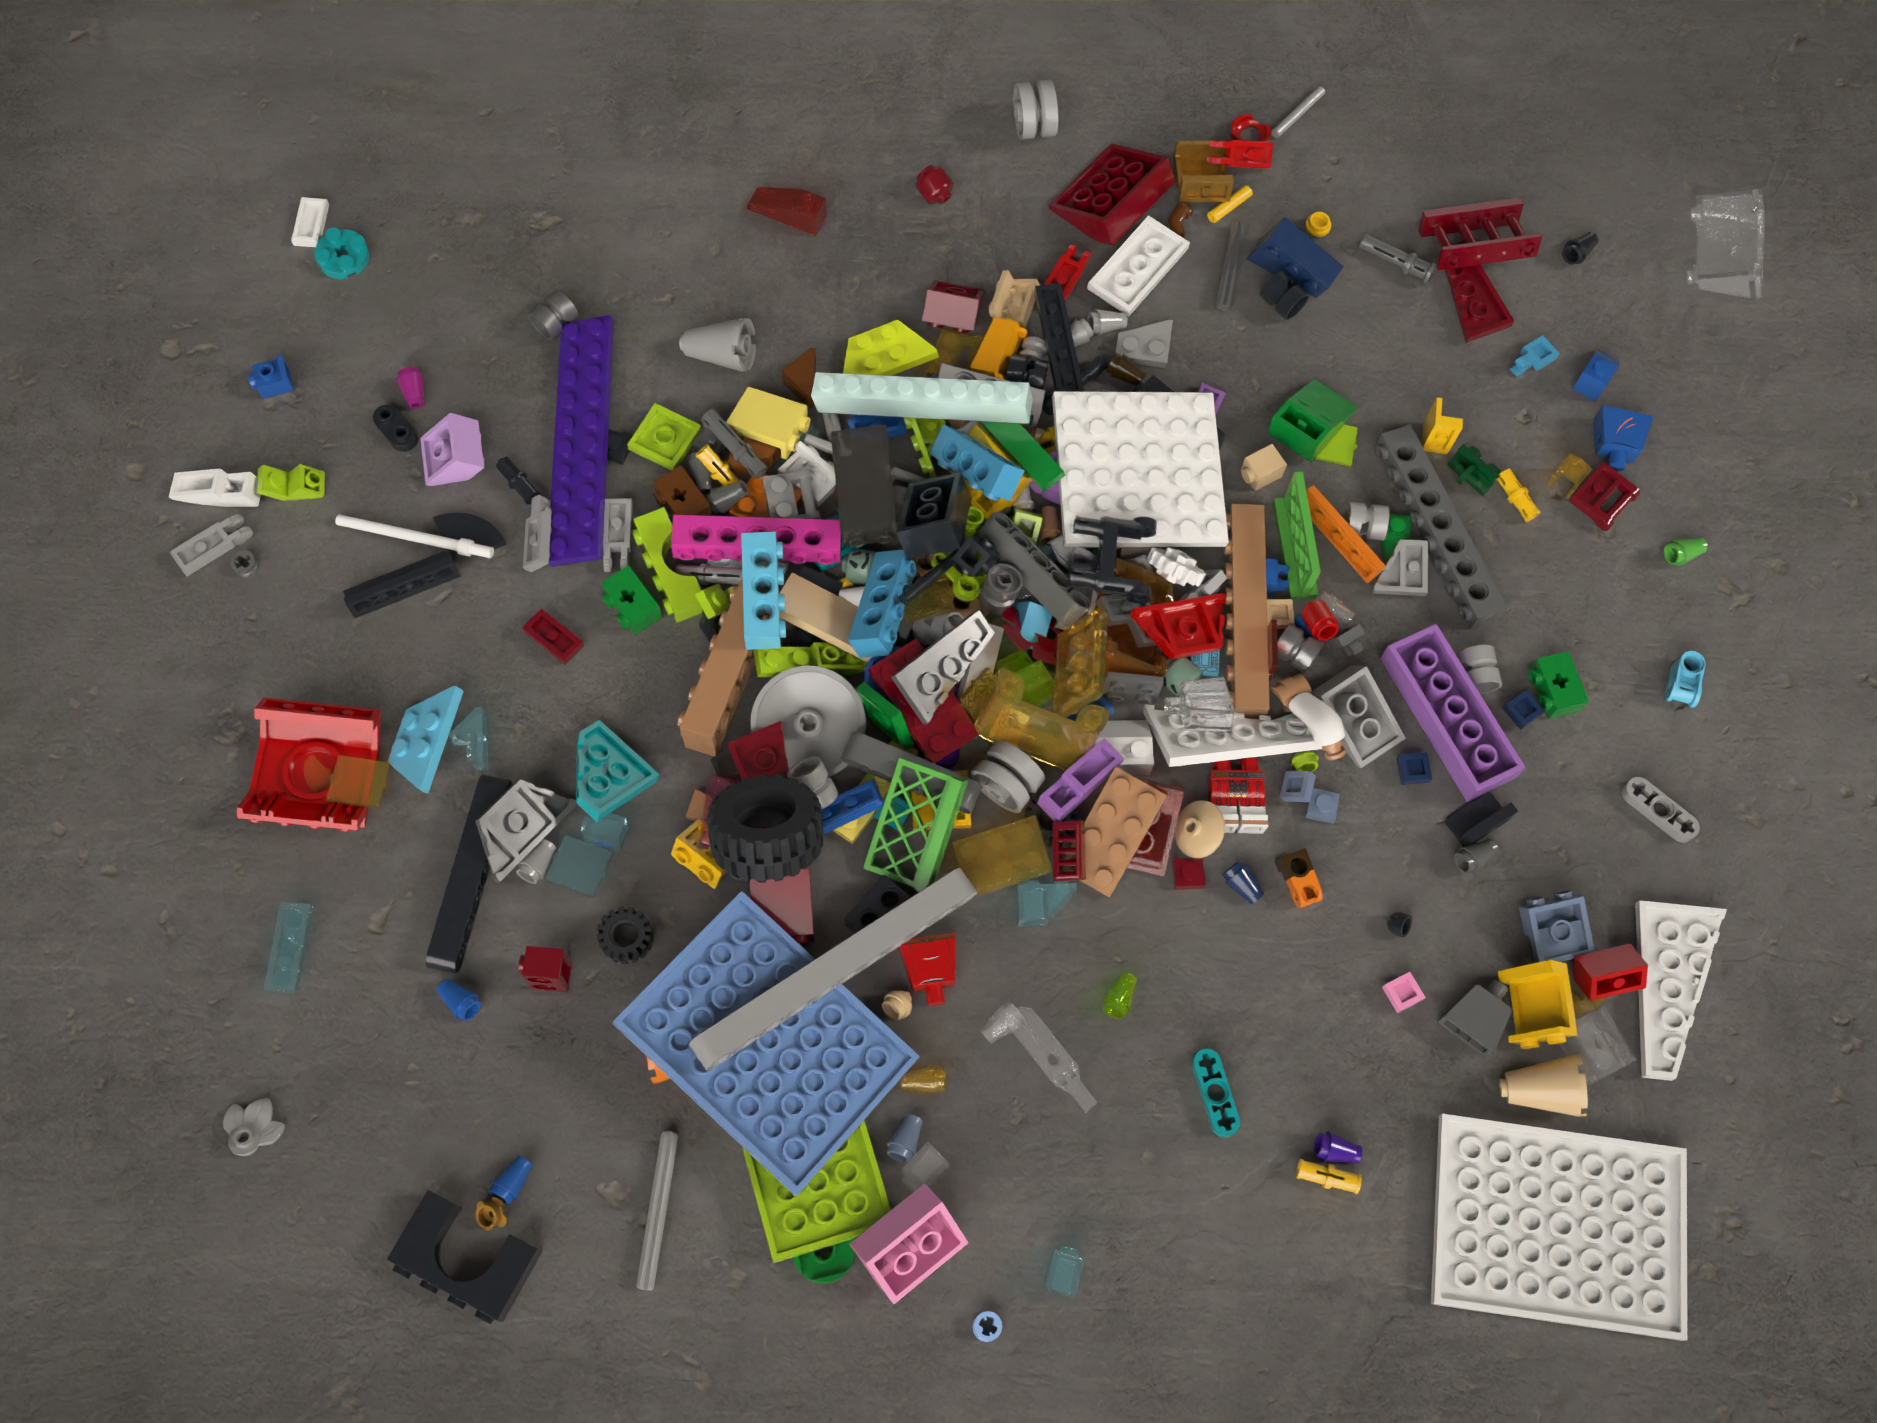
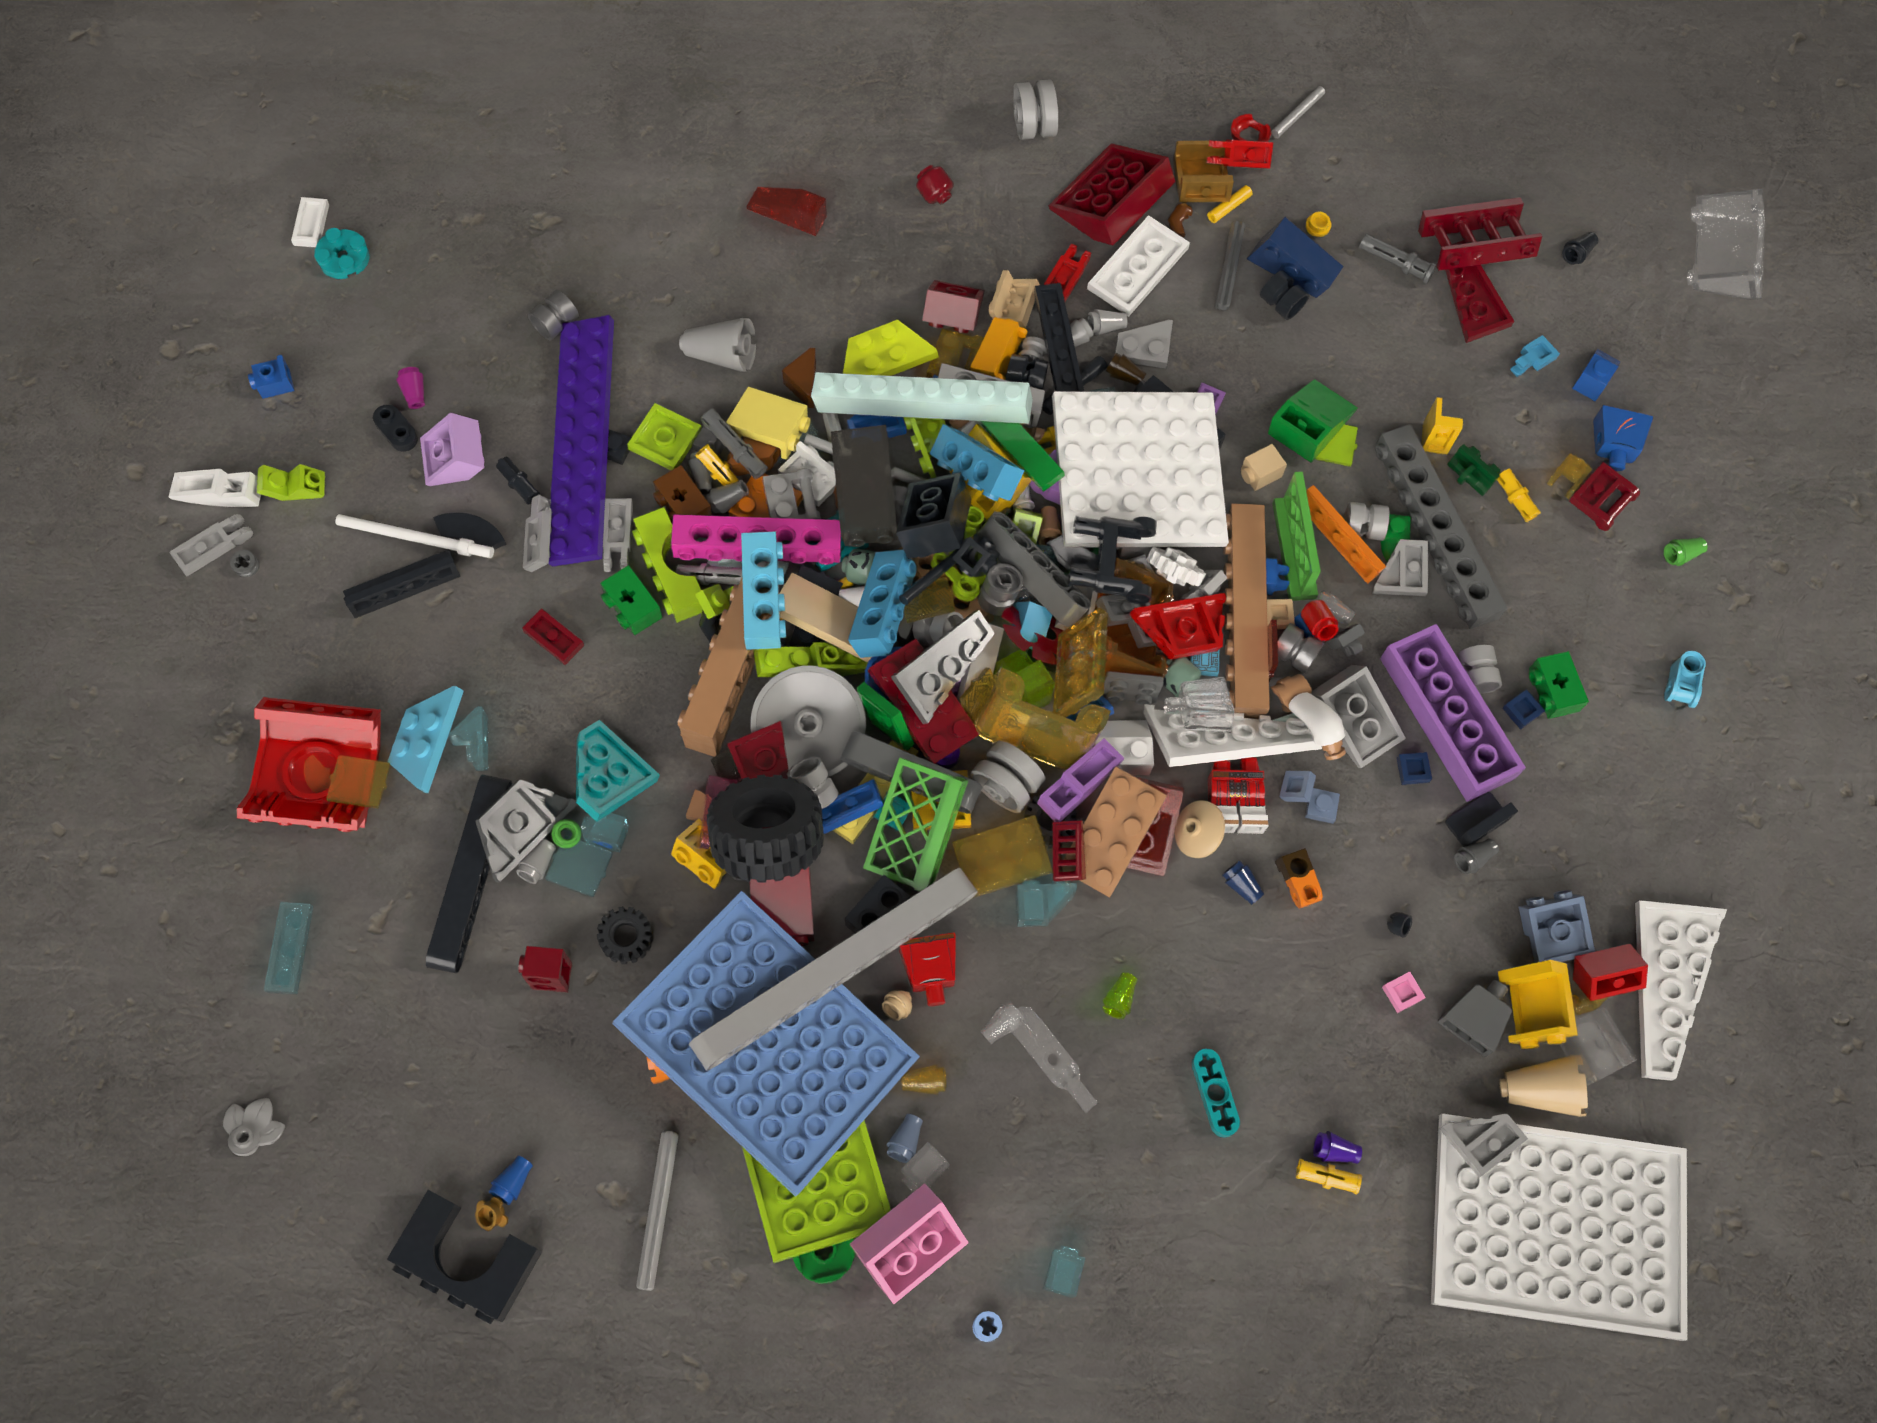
blue cone [436,979,481,1021] -> none
dark red plate [1172,858,1205,890] -> none
lime plate [1291,750,1319,772] -> none
light grey beam [1622,777,1700,843] -> none
none -> bright green plate [551,819,581,849]
none -> light grey wing [1439,1114,1528,1177]

